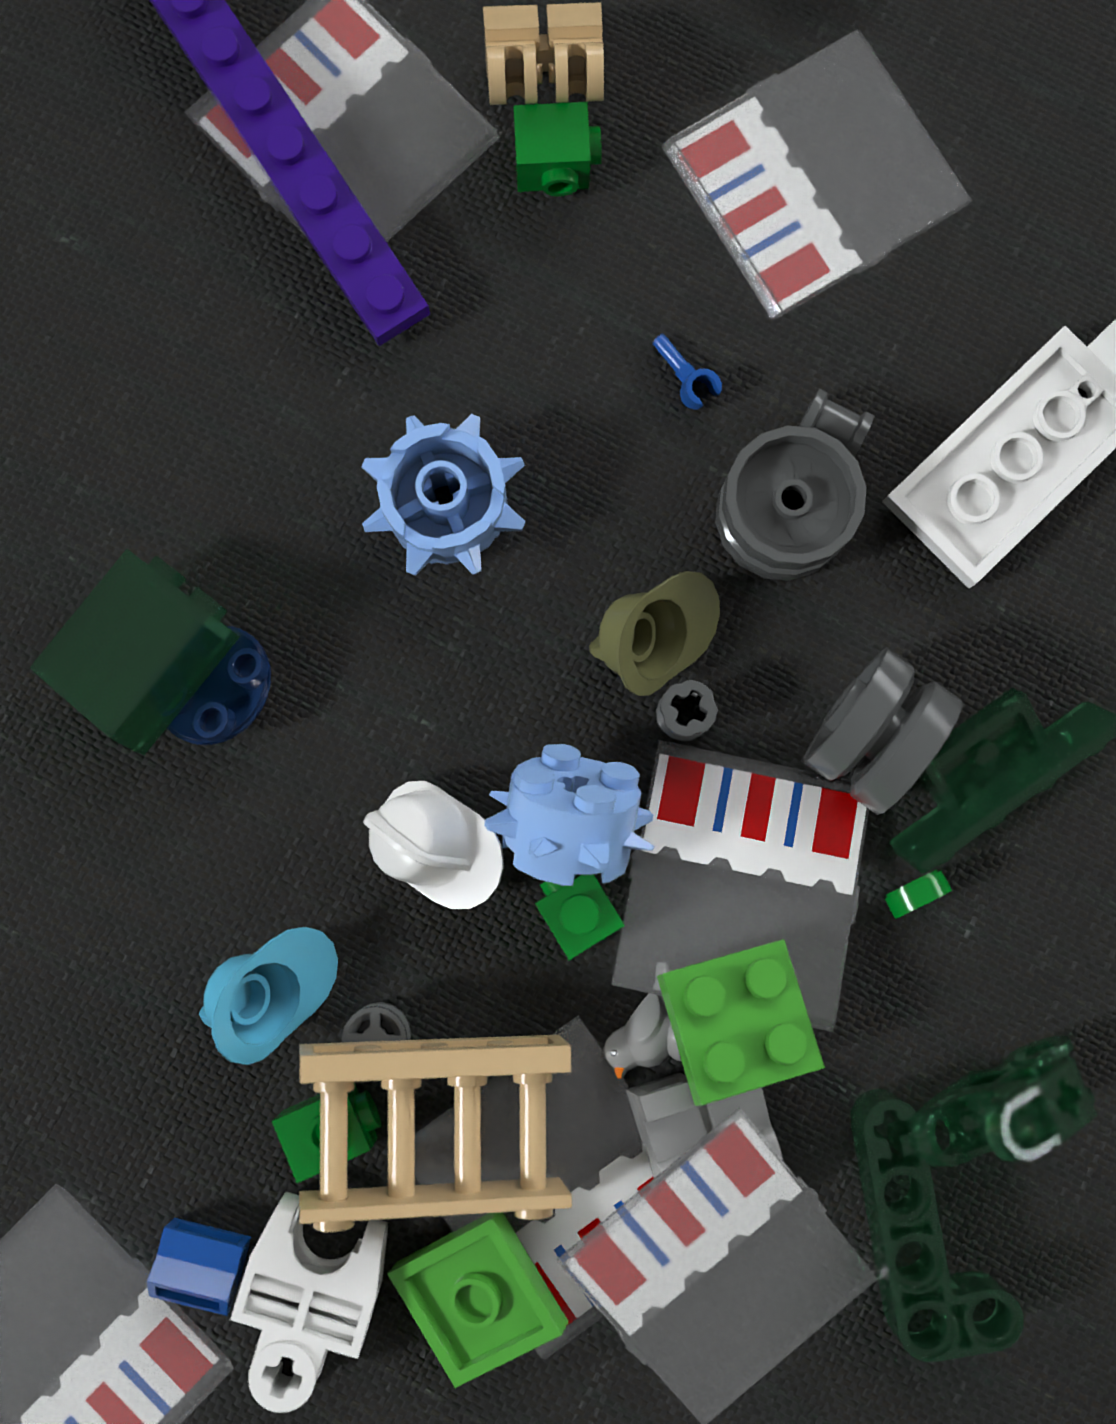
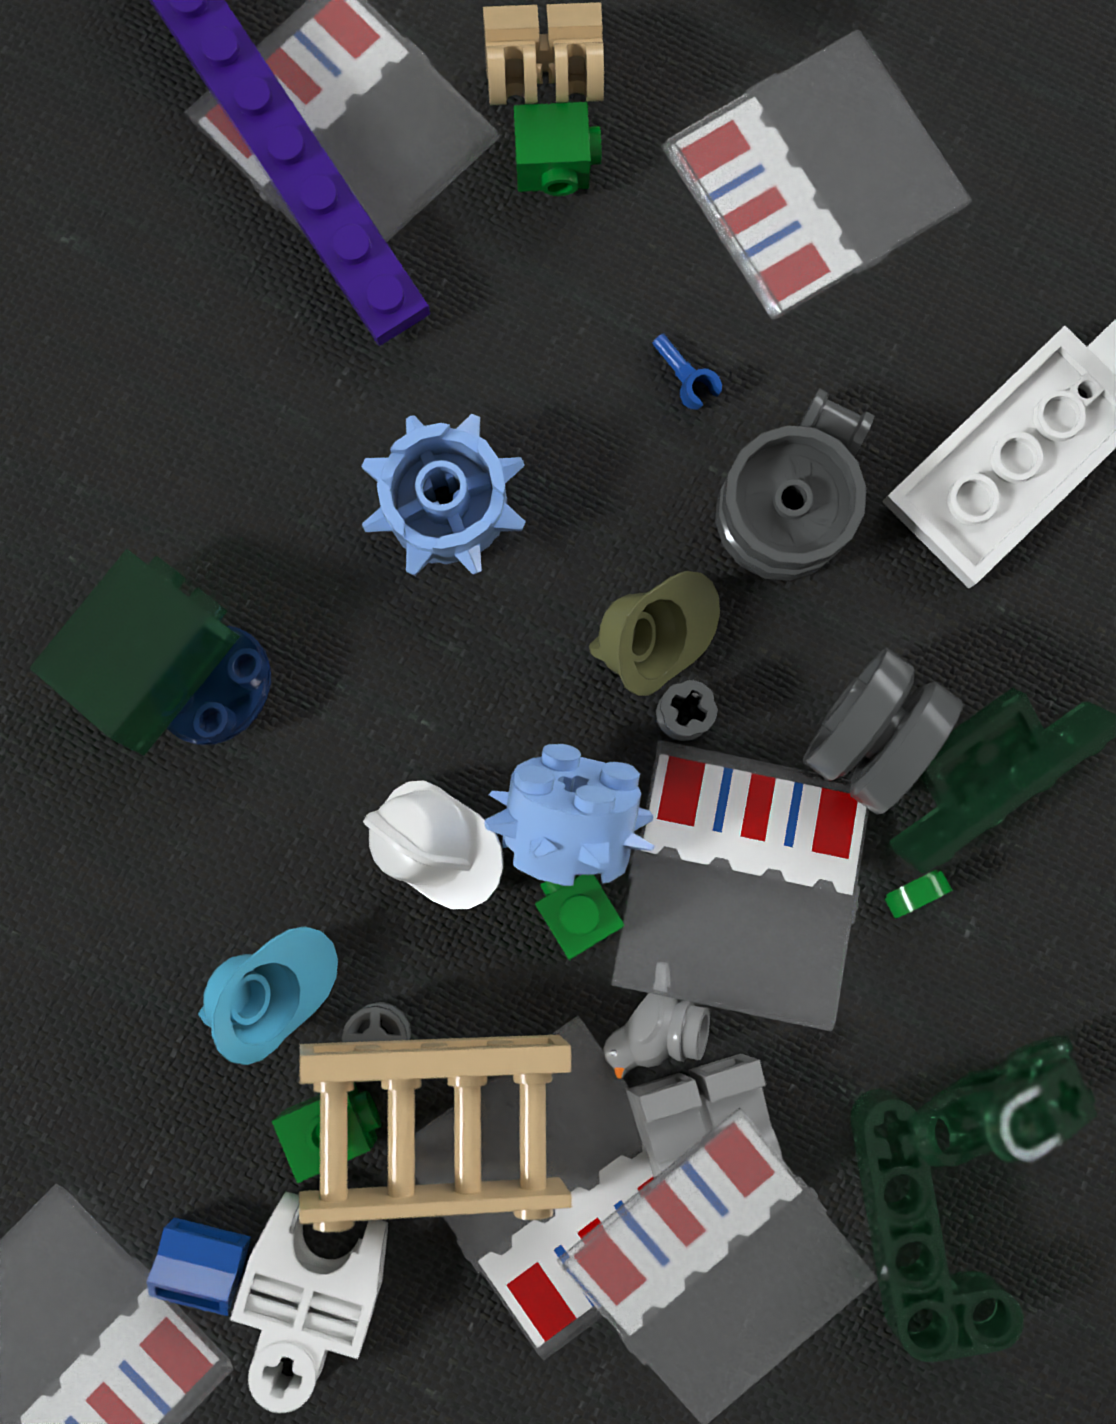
bright green plate [387,1212,569,1388] -> none
bright green plate [657,939,825,1106] -> none

